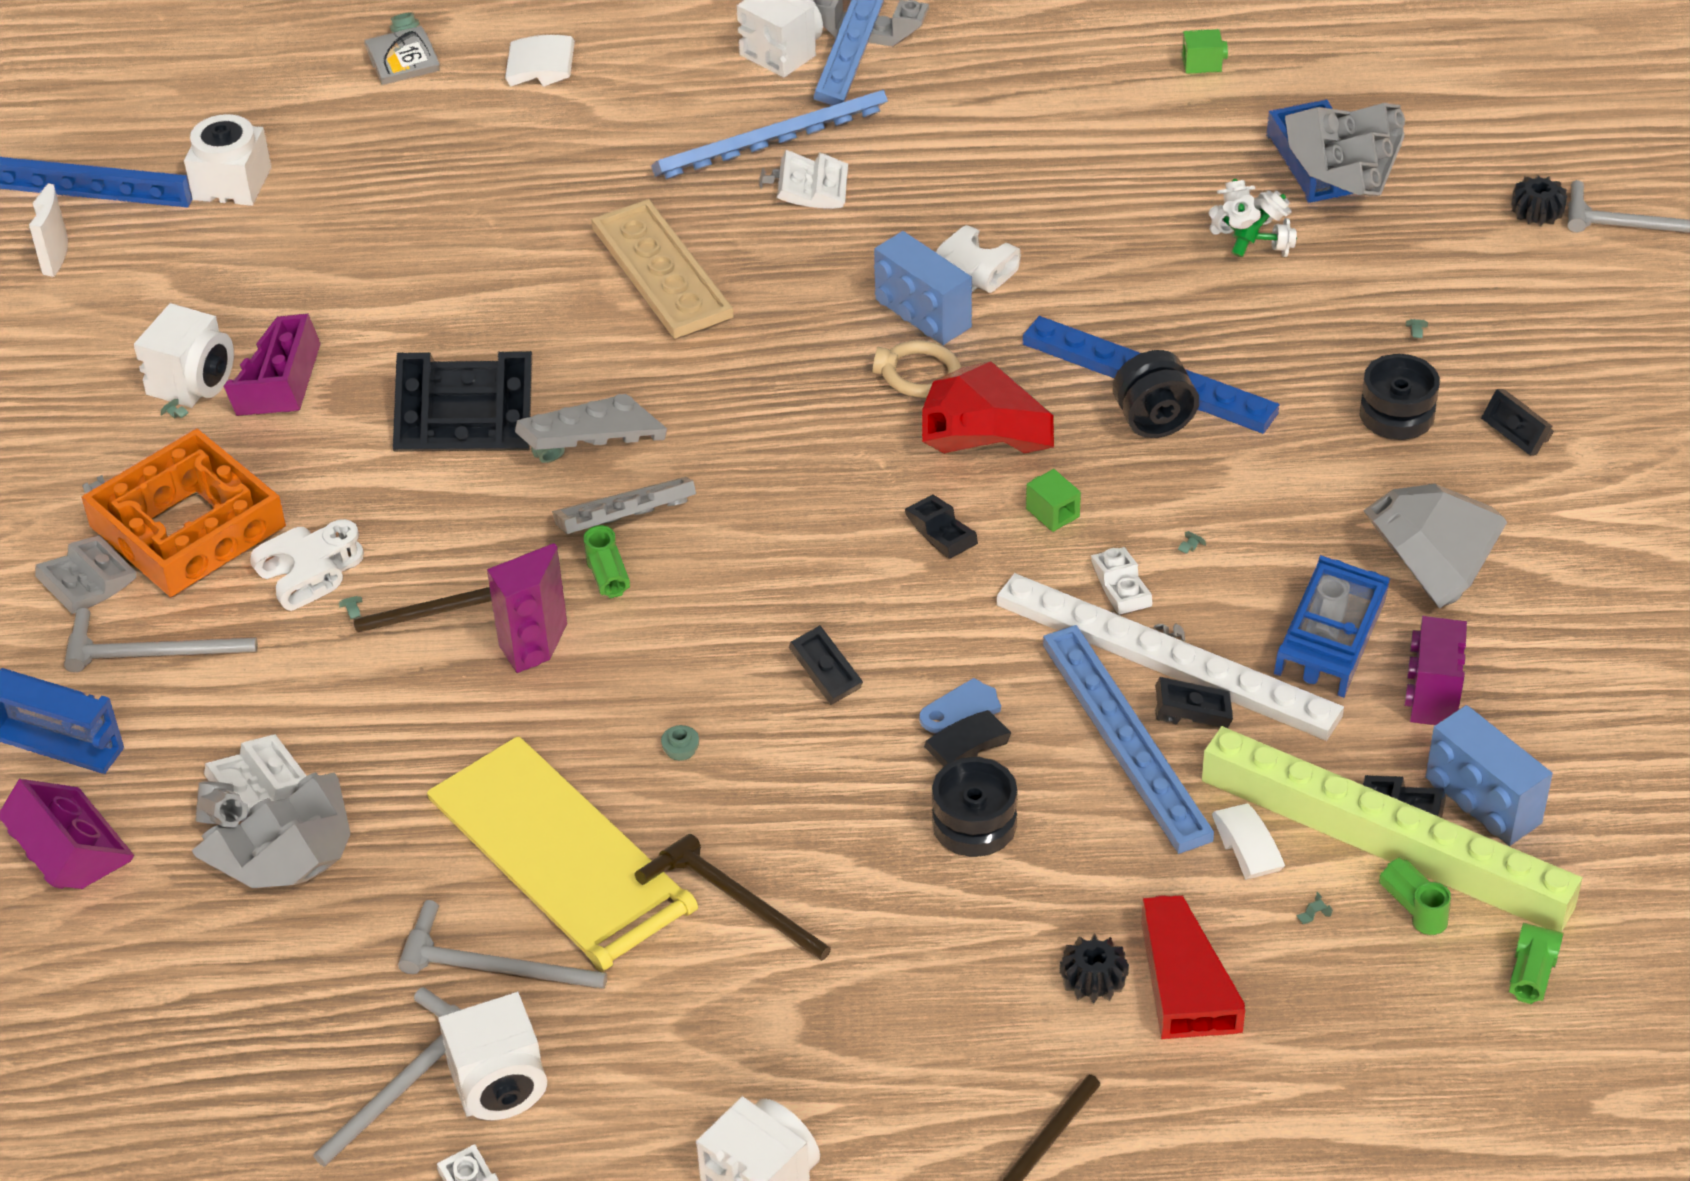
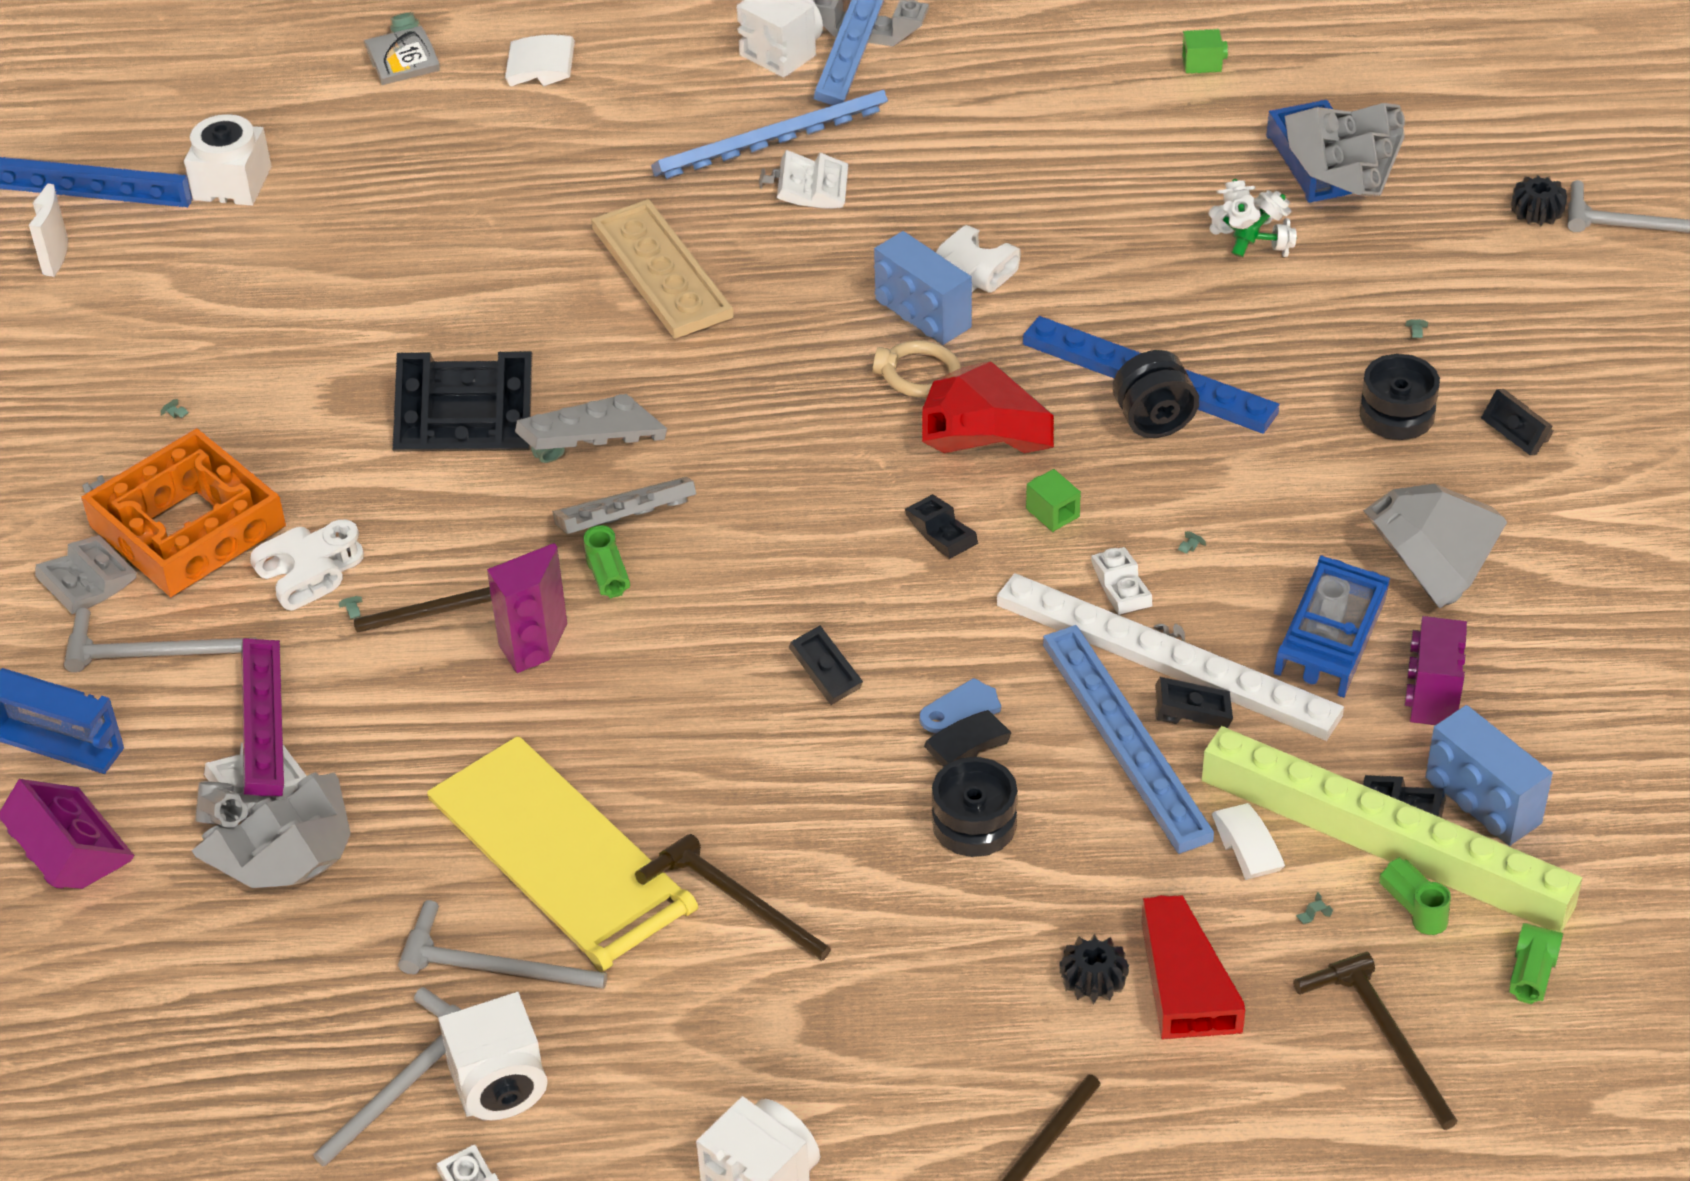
white piece [134,303,234,408] -> none
magenta wedge [223,313,321,416] -> none
sand green plate [661,725,699,761] -> none
none -> magenta plate [241,638,284,797]
none -> dark brown bar [1294,951,1457,1130]

